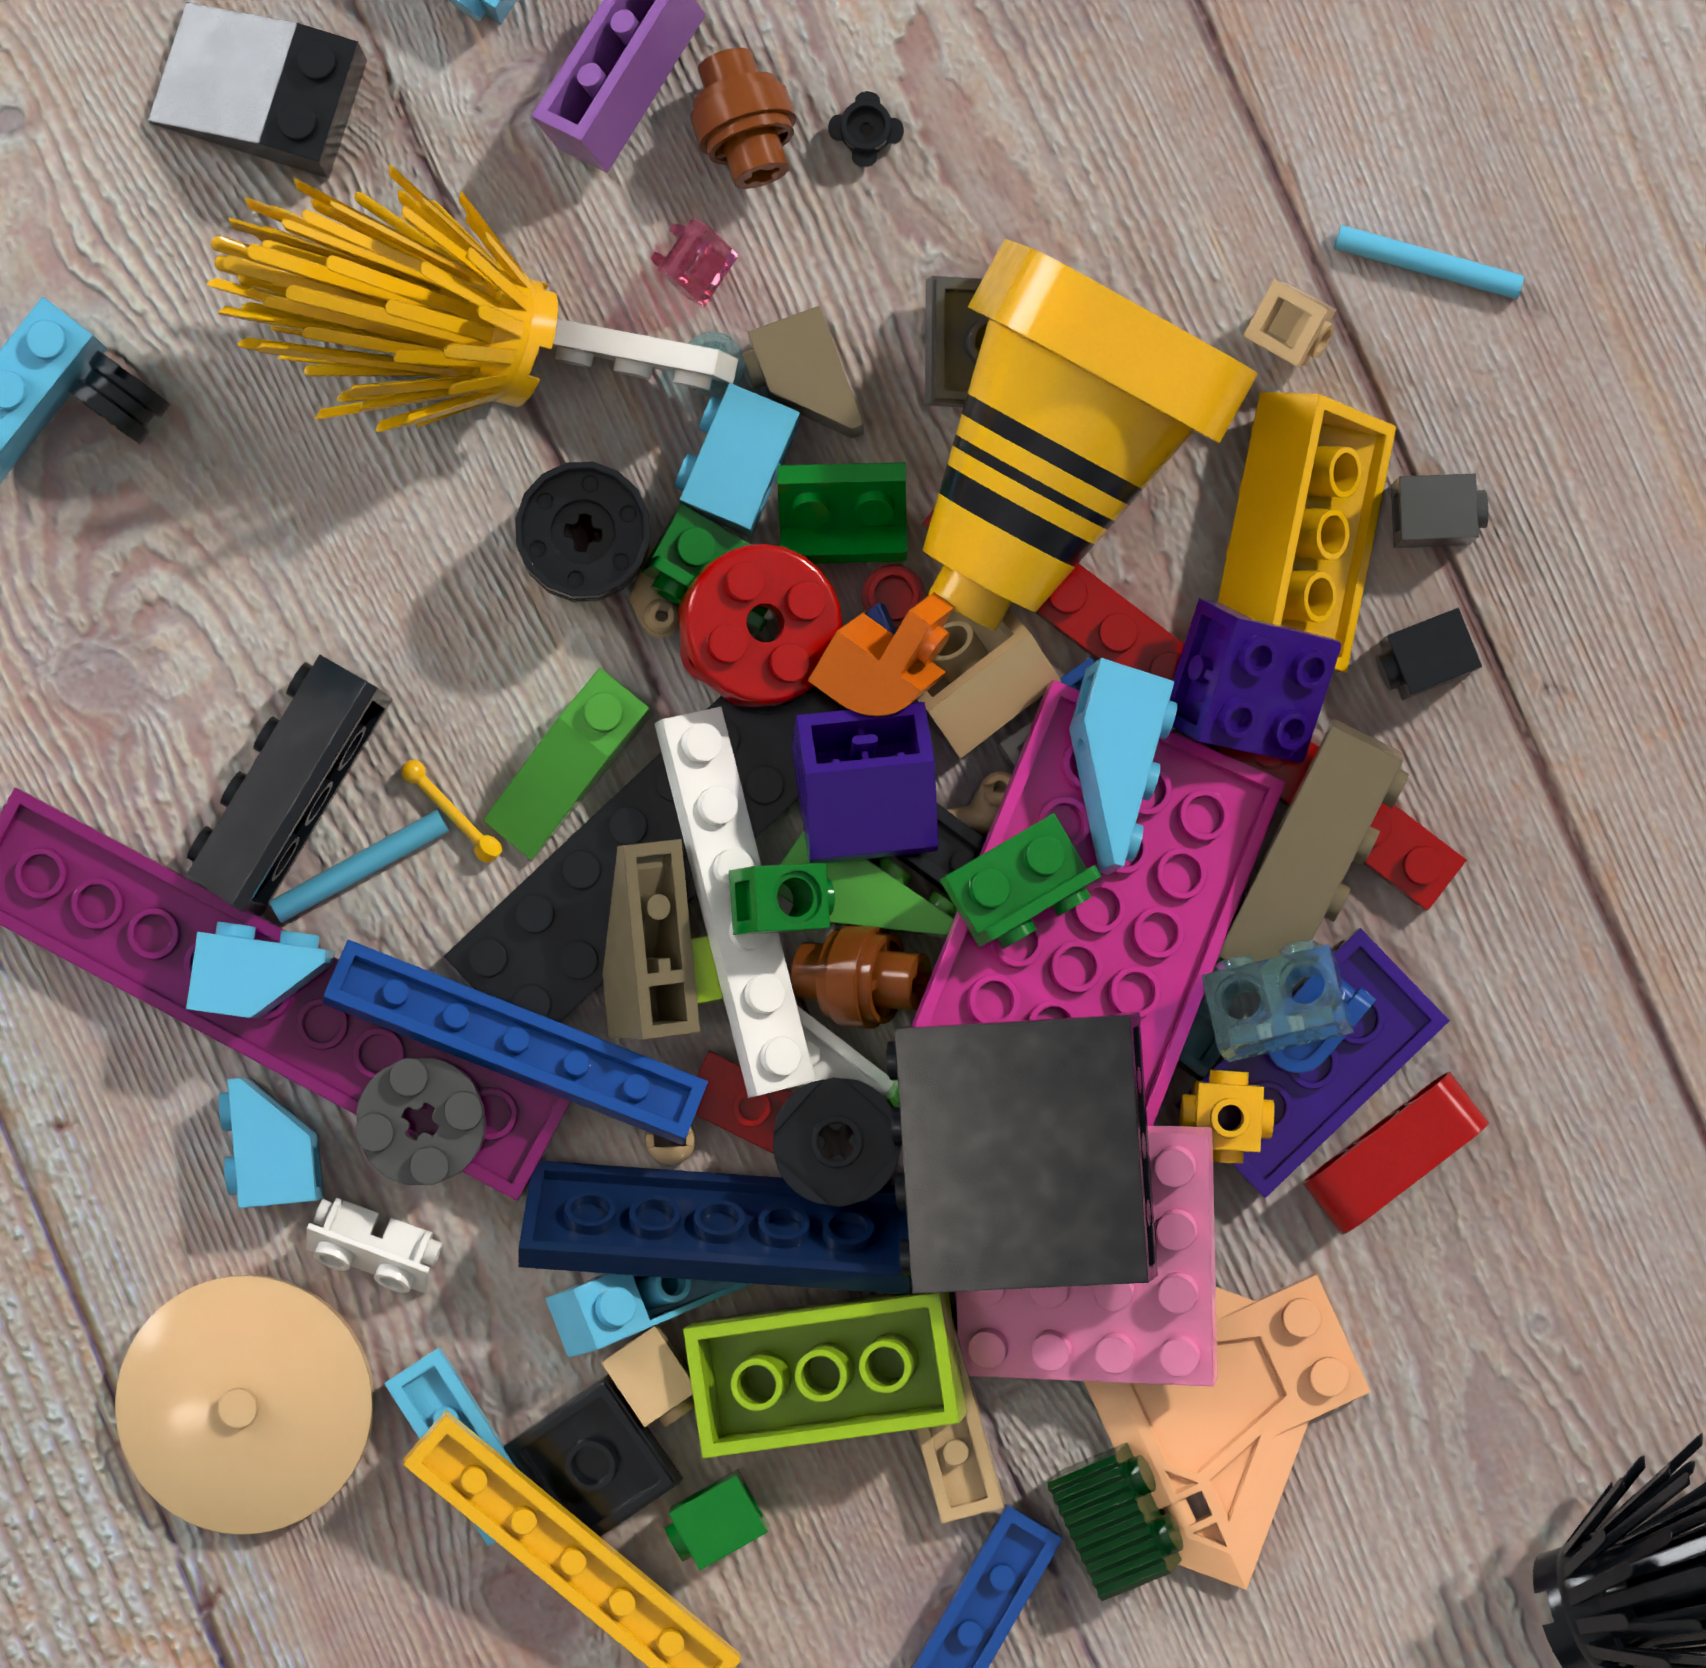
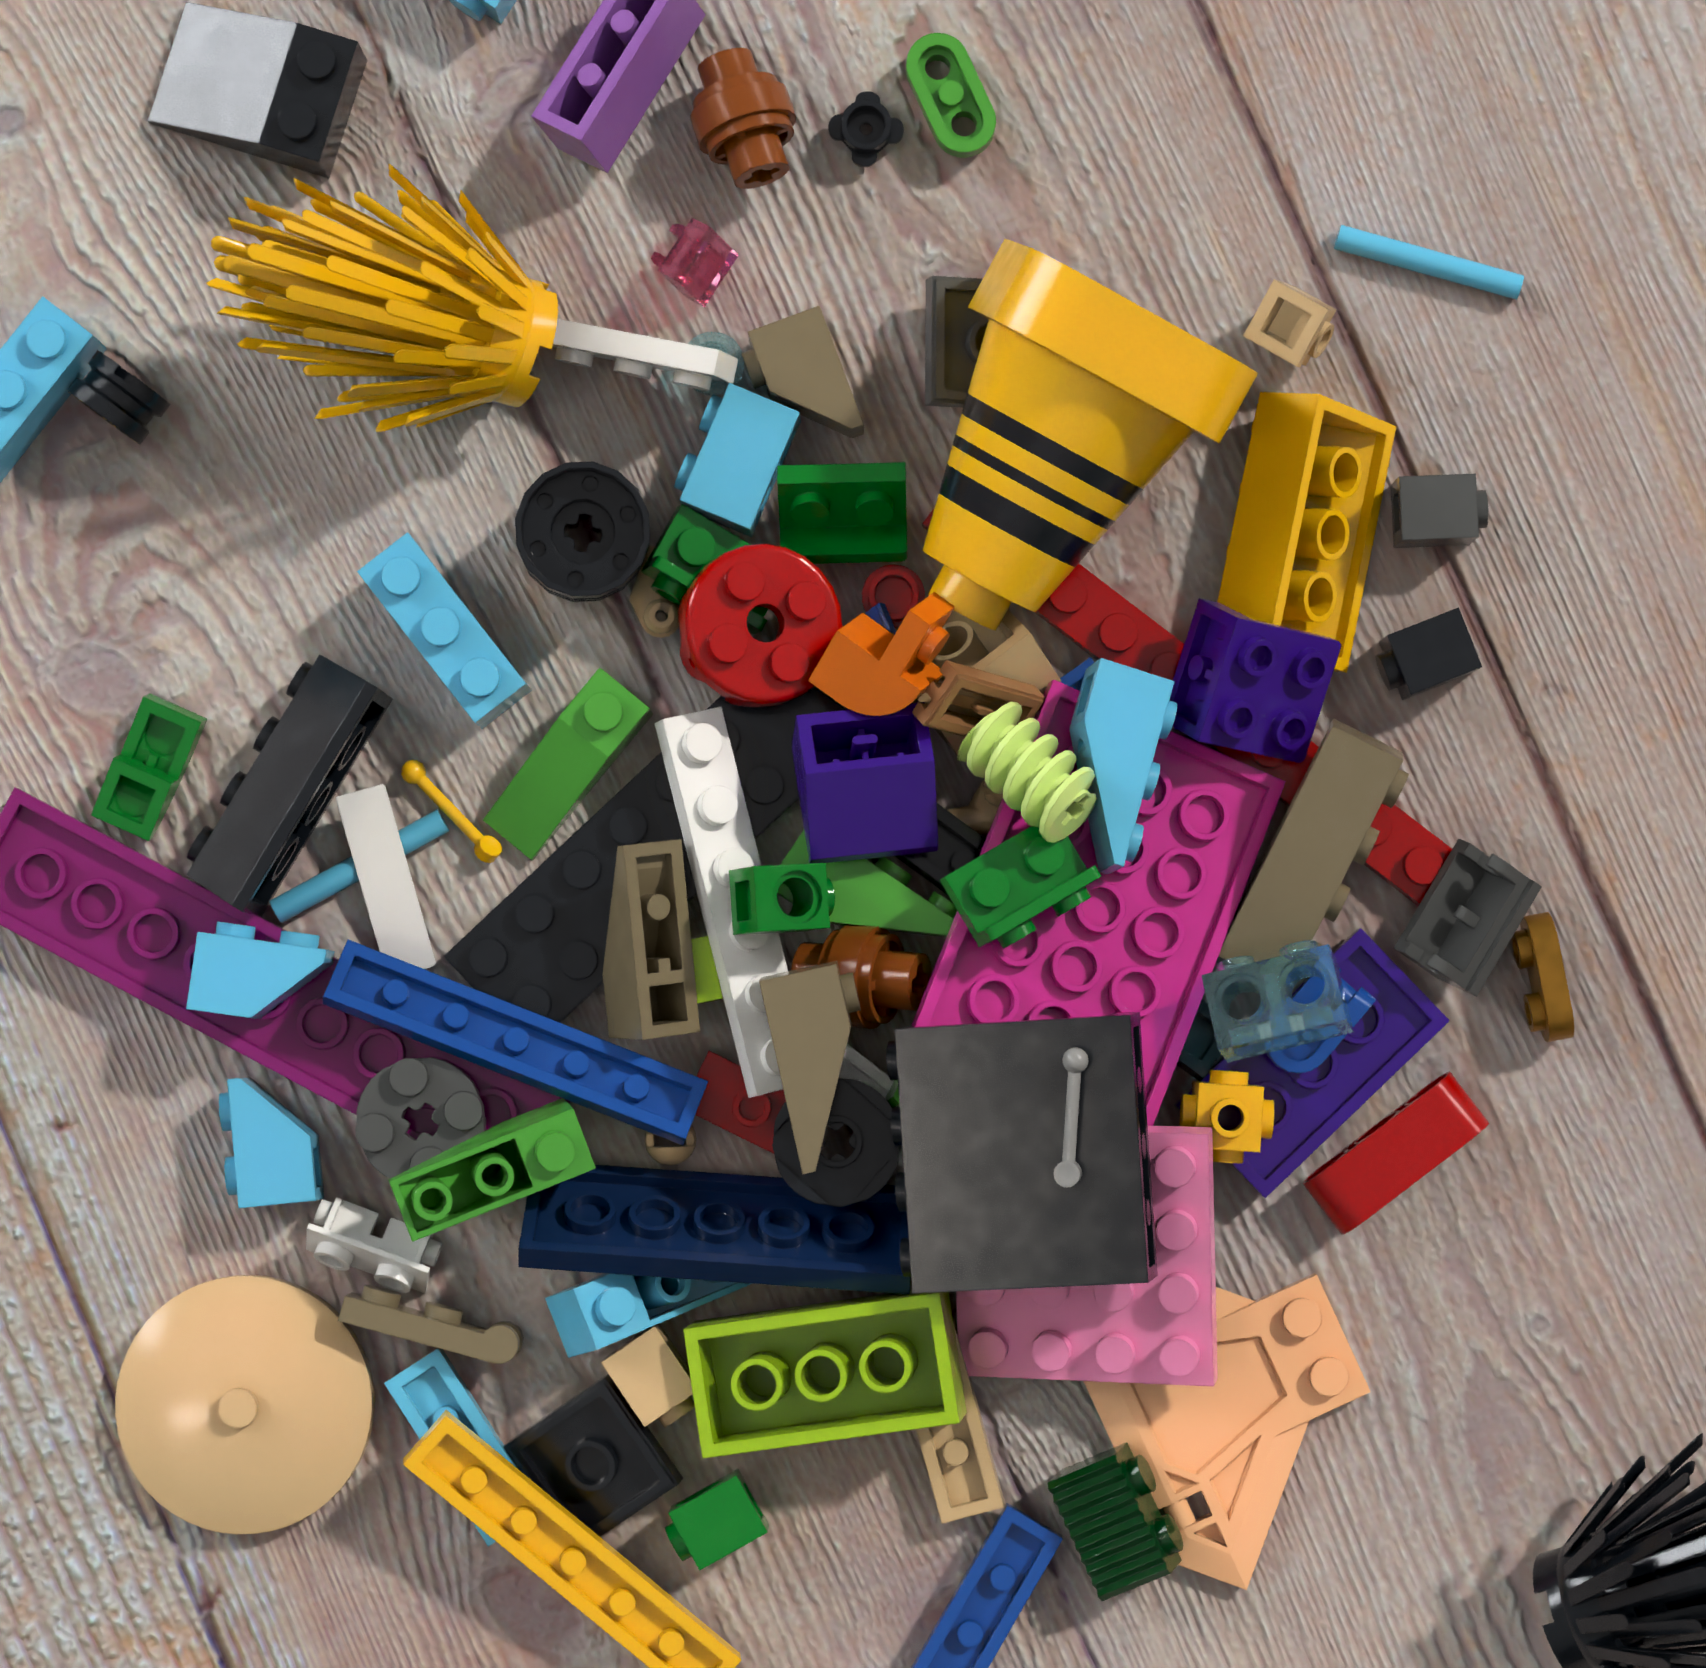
none -> green slope [91,693,207,841]
none -> white sticker [336,784,436,969]
none -> dark tan plate [338,1285,524,1364]
none -> medium azure brick [357,532,532,729]
none -> bright green slope [388,1098,596,1242]
none -> dark tan slope [759,960,861,1174]
none -> bright green plate [906,33,996,158]
none -> medium nougat tile [912,660,1045,737]
none -> yellowish green piece [957,701,1097,843]
none -> light grey hinge [1054,1047,1089,1187]
none -> dark grey hinge [1394,839,1542,997]
none -> pearl gold plate [1511,912,1574,1042]

